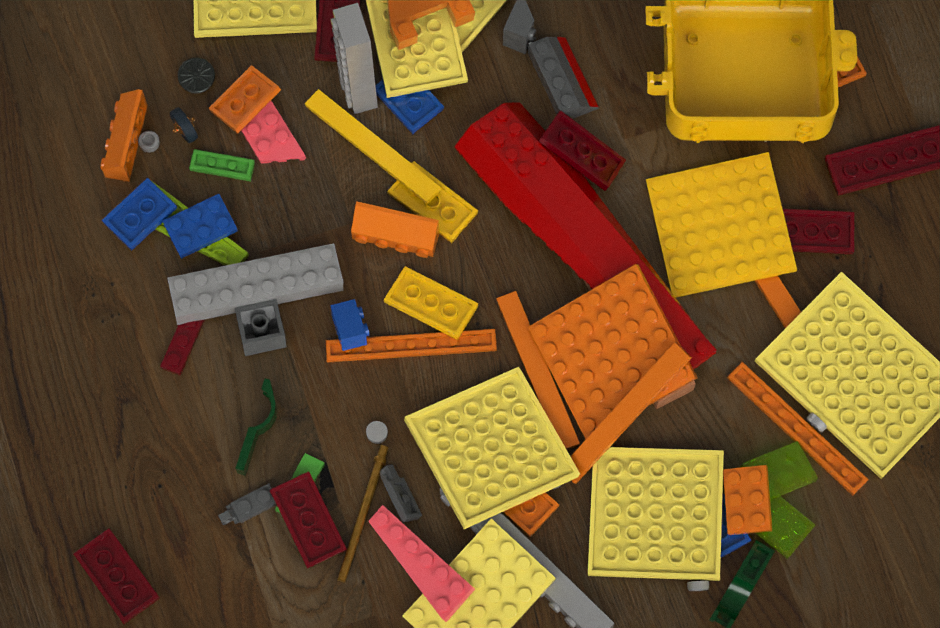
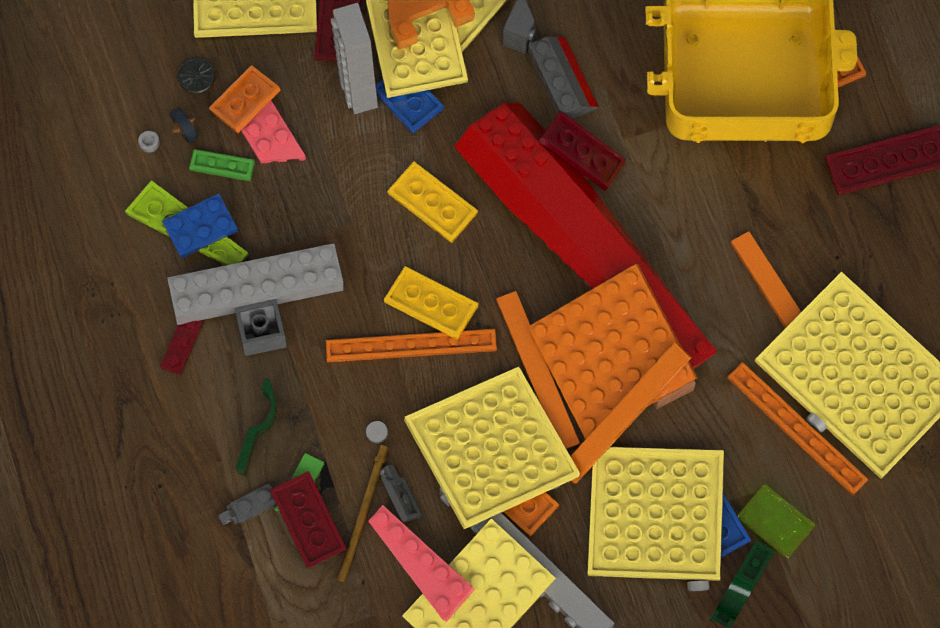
dark red plate [74,528,160,624] -> none
orange slope [100,89,148,182] -> none
blue plate [102,178,177,251] -> none
yellow tile [305,89,441,205] -> none
blue brick [330,299,370,351] -> none
orange slope [351,201,439,258] -> none
yellow plate [646,152,797,298] -> none
orange plate [723,465,772,535] -> none
clear neon green plate [740,441,818,500] -> none
dark red plate [783,209,854,254] -> none

